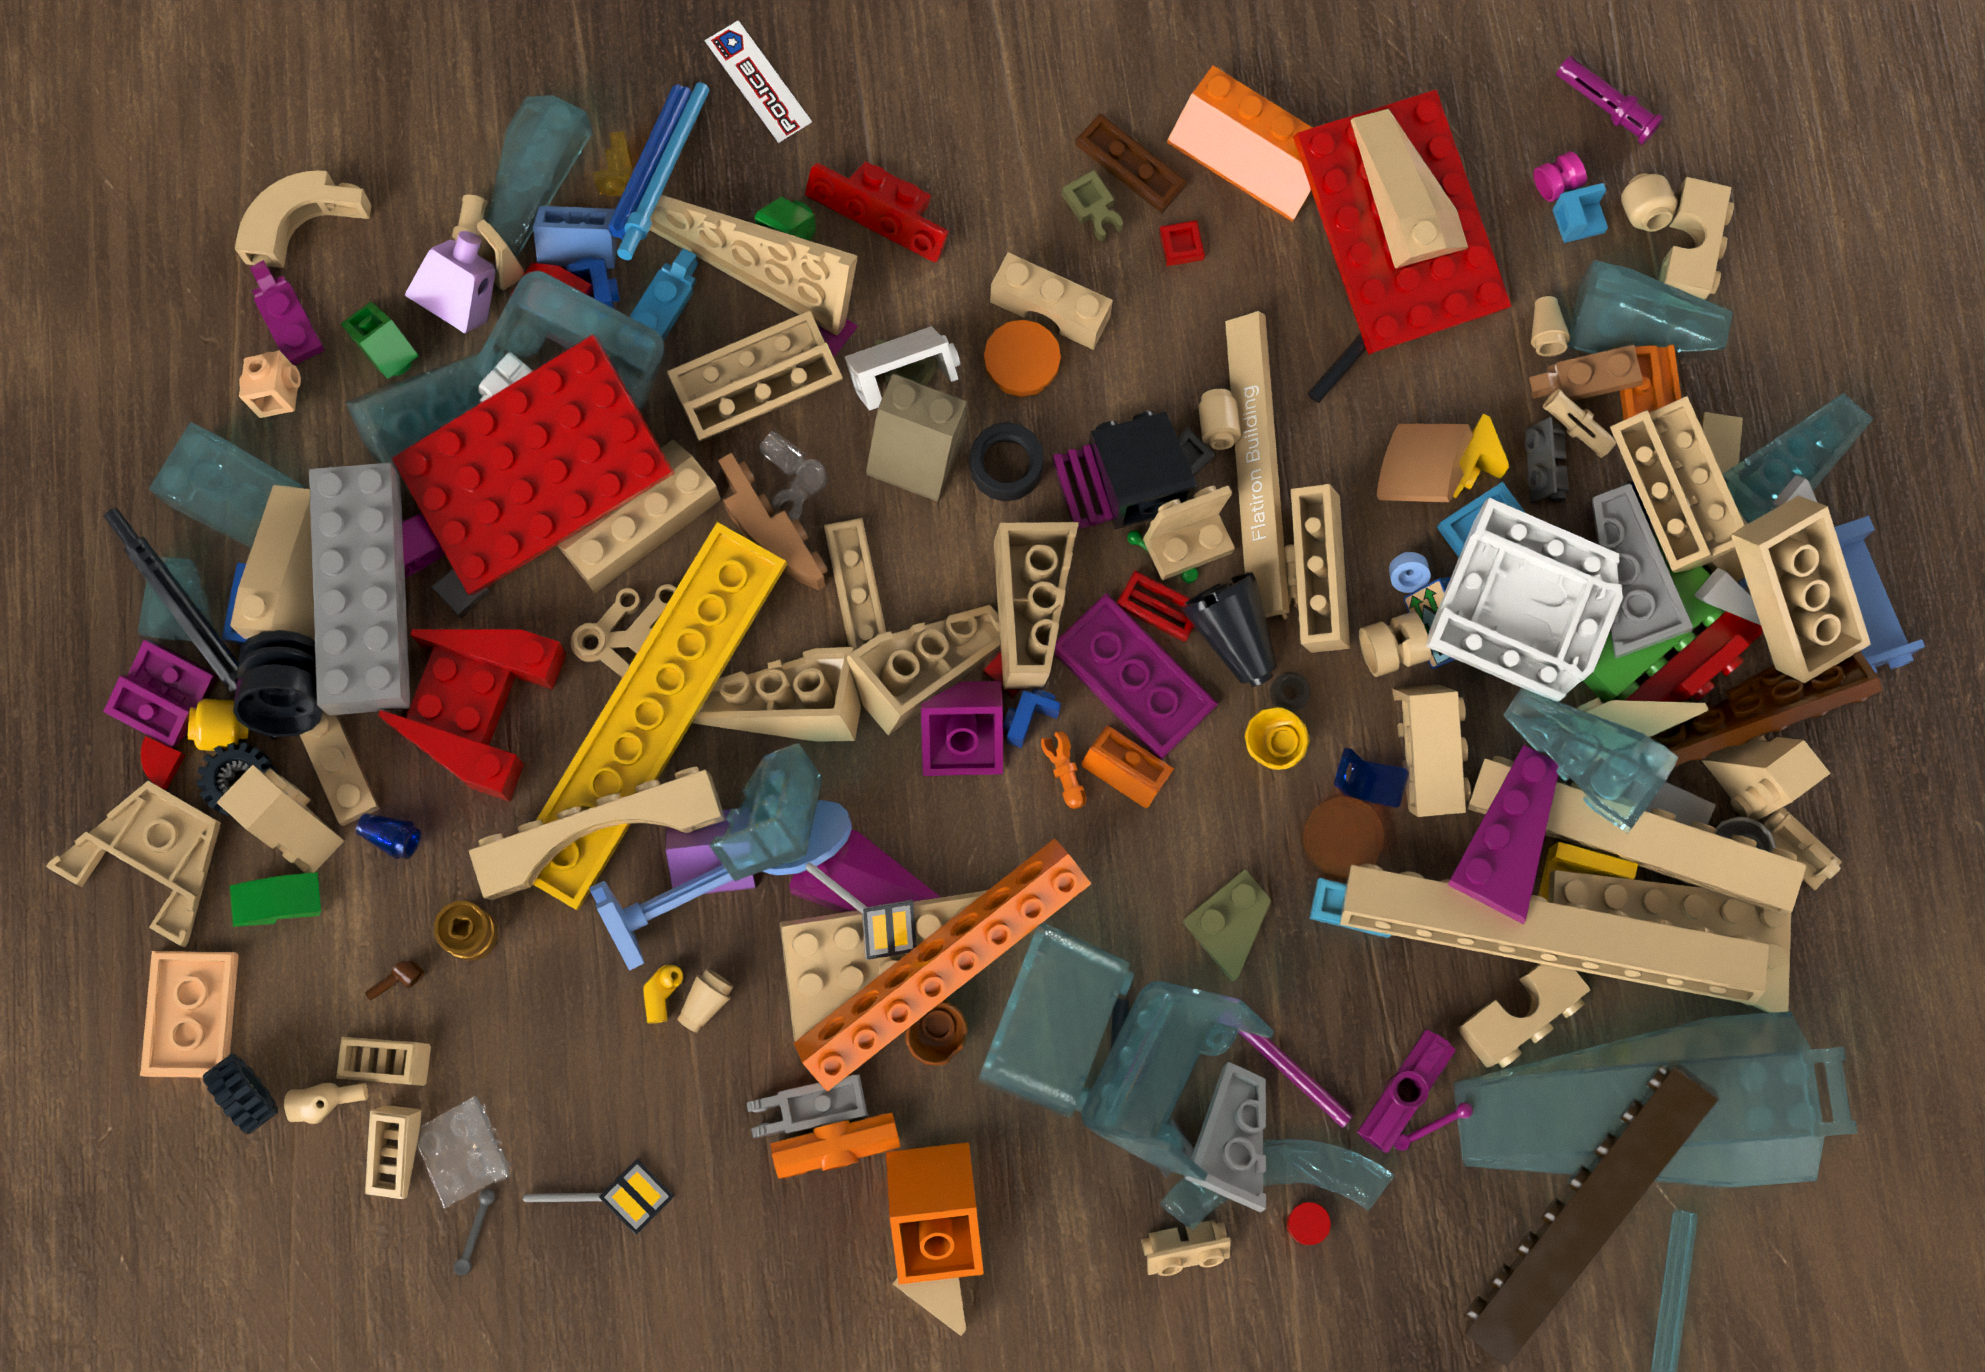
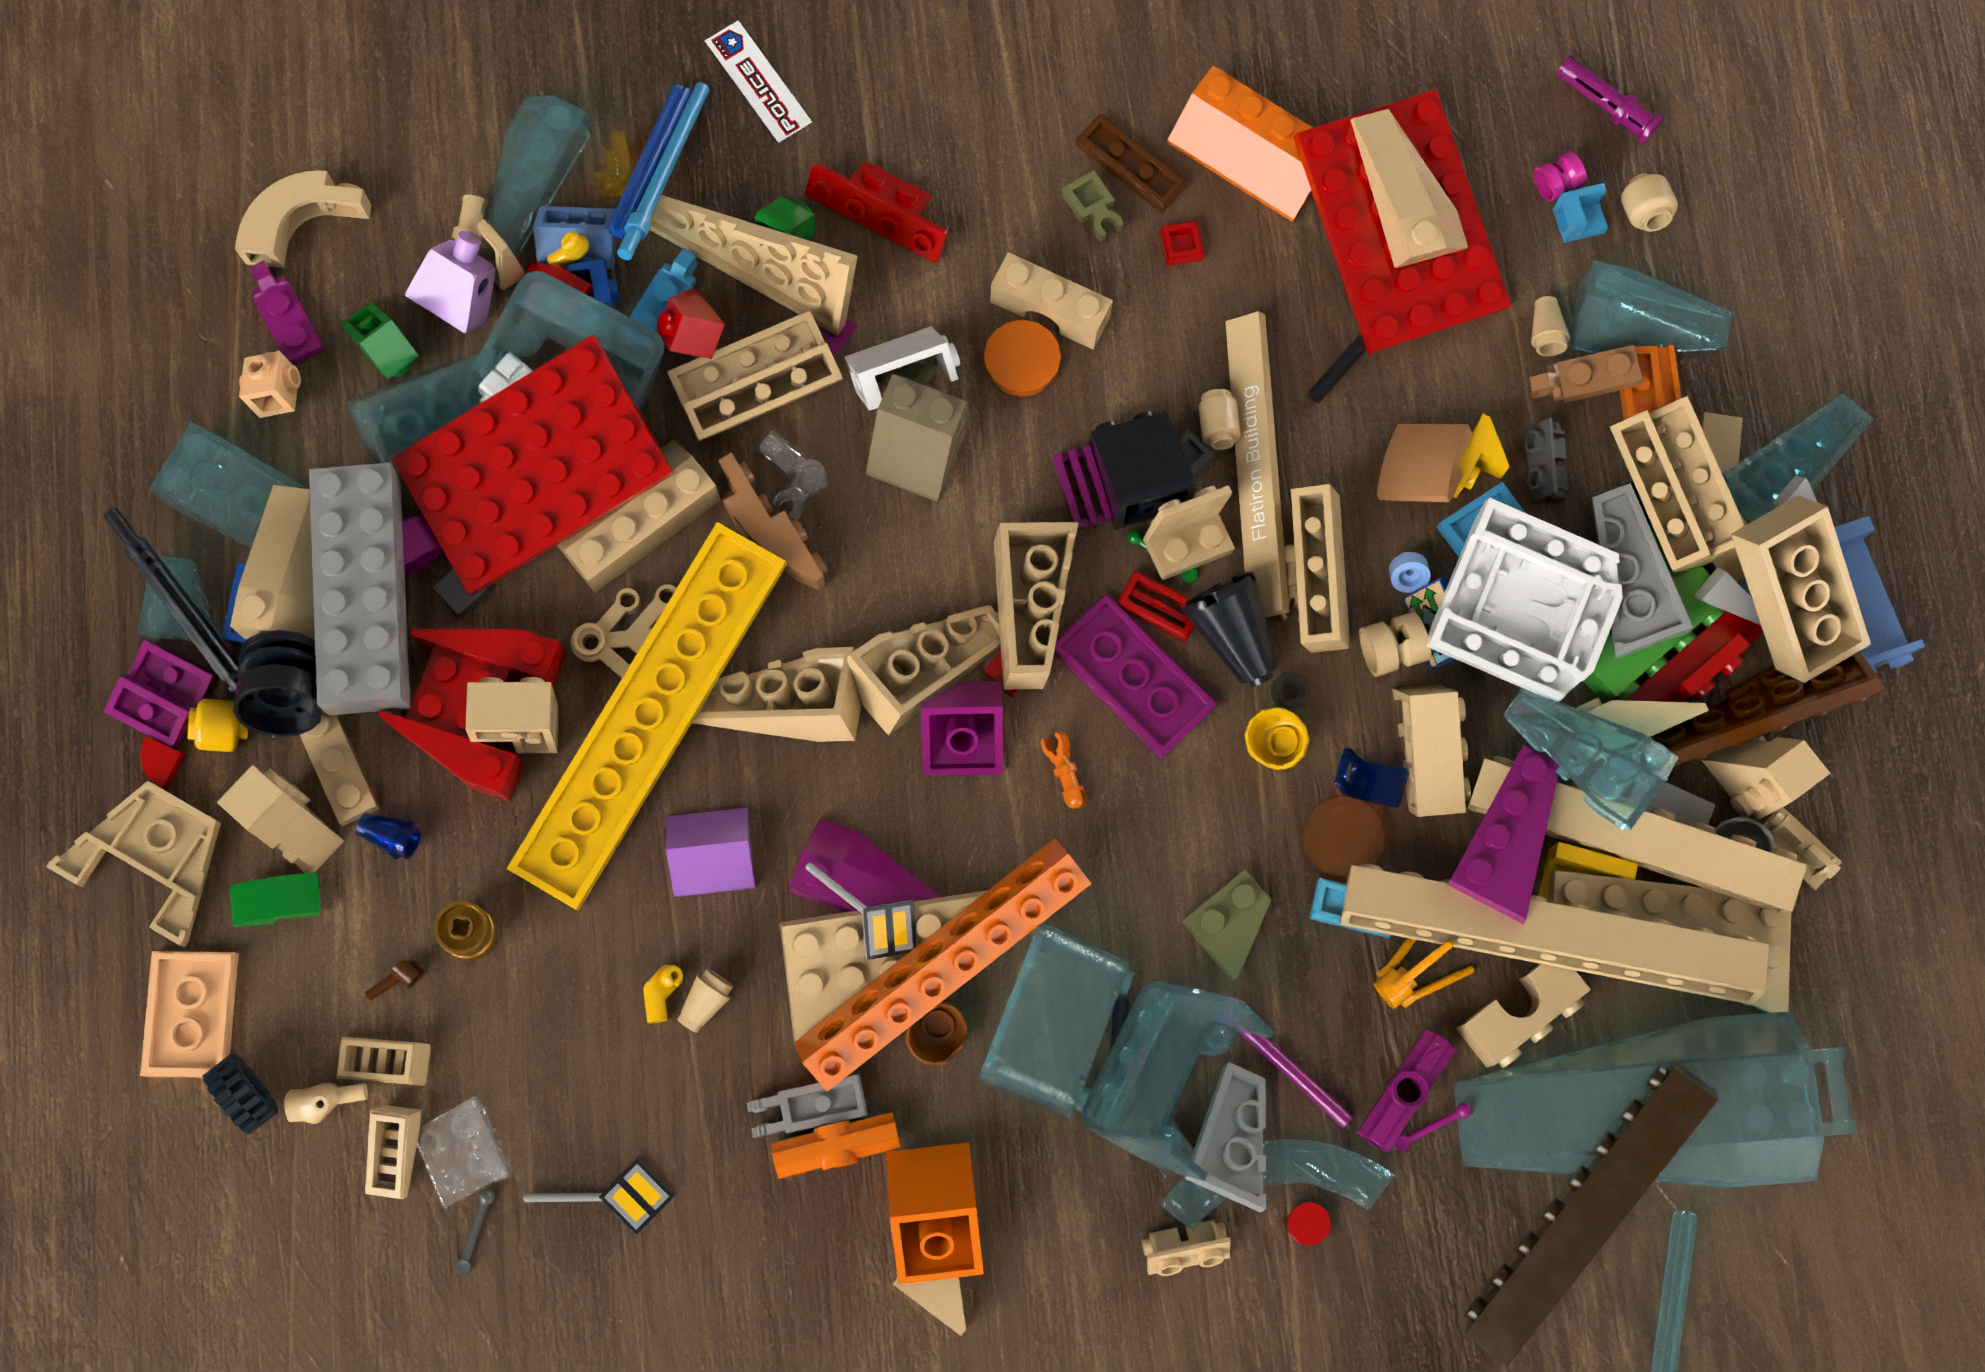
black bush [197,742,279,817] -> none
tan arch [468,766,726,900] -> none
medium blue piece [589,800,852,971] -> none
clear light blue wedge [709,743,823,881] -> none
tan tile [824,518,886,650] -> none
black tyre [969,422,1044,501] -> none
blue bracket [1003,689,1061,748] -> none
orange slope [1081,725,1174,808] -> none
tan pin [1542,389,1616,458] -> none
tan arch [1656,177,1734,306] -> none
none -> tan brick [465,677,559,753]
none -> yellow arm [547,231,589,269]
none -> red slope [657,289,725,359]
none -> light orange plant [1373,938,1475,1009]

